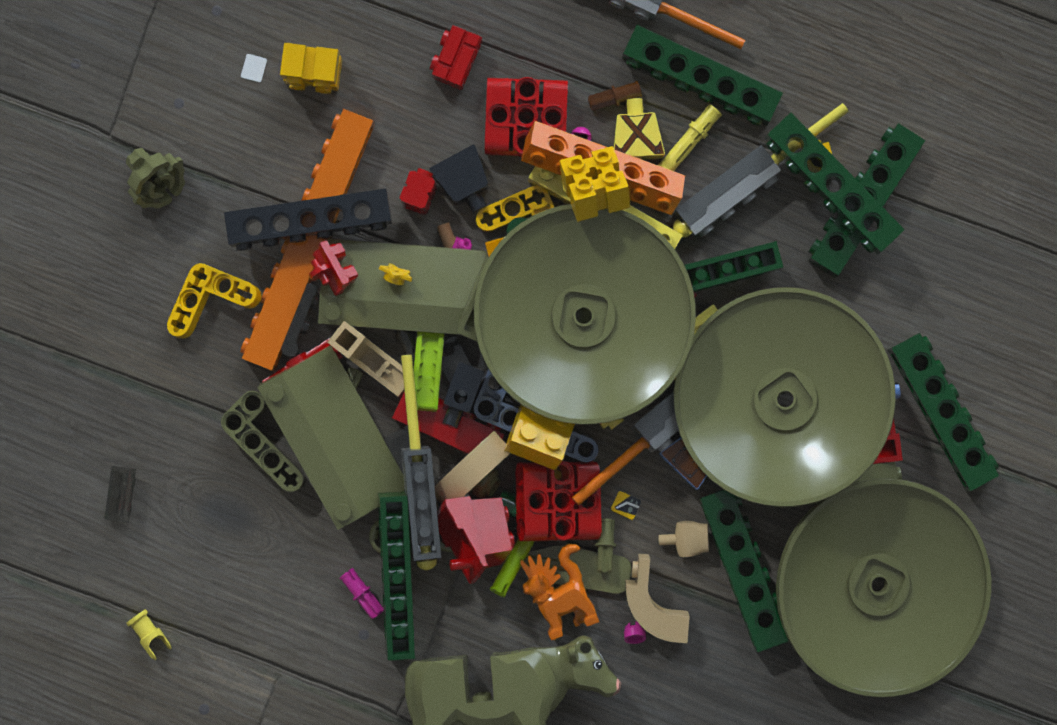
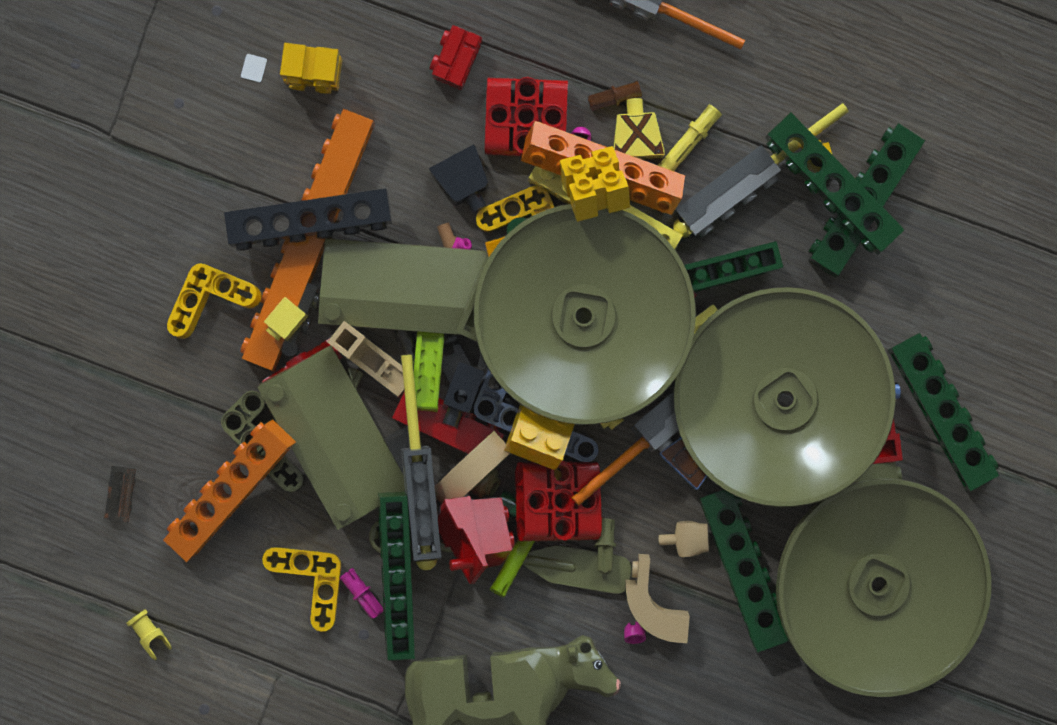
olive piece [126,148,185,209] -> none
red hips [309,240,358,296] -> none
yellow plate [378,263,412,285] -> none
red brick [399,168,437,215] -> none
orange animal [520,543,599,640] -> none
sticker [611,491,641,520] -> none
dark green brick [622,25,783,127] -> none
none -> orange brick [163,420,296,562]
none -> yellow beam [262,547,341,632]
none -> light yellow brick [264,297,308,341]

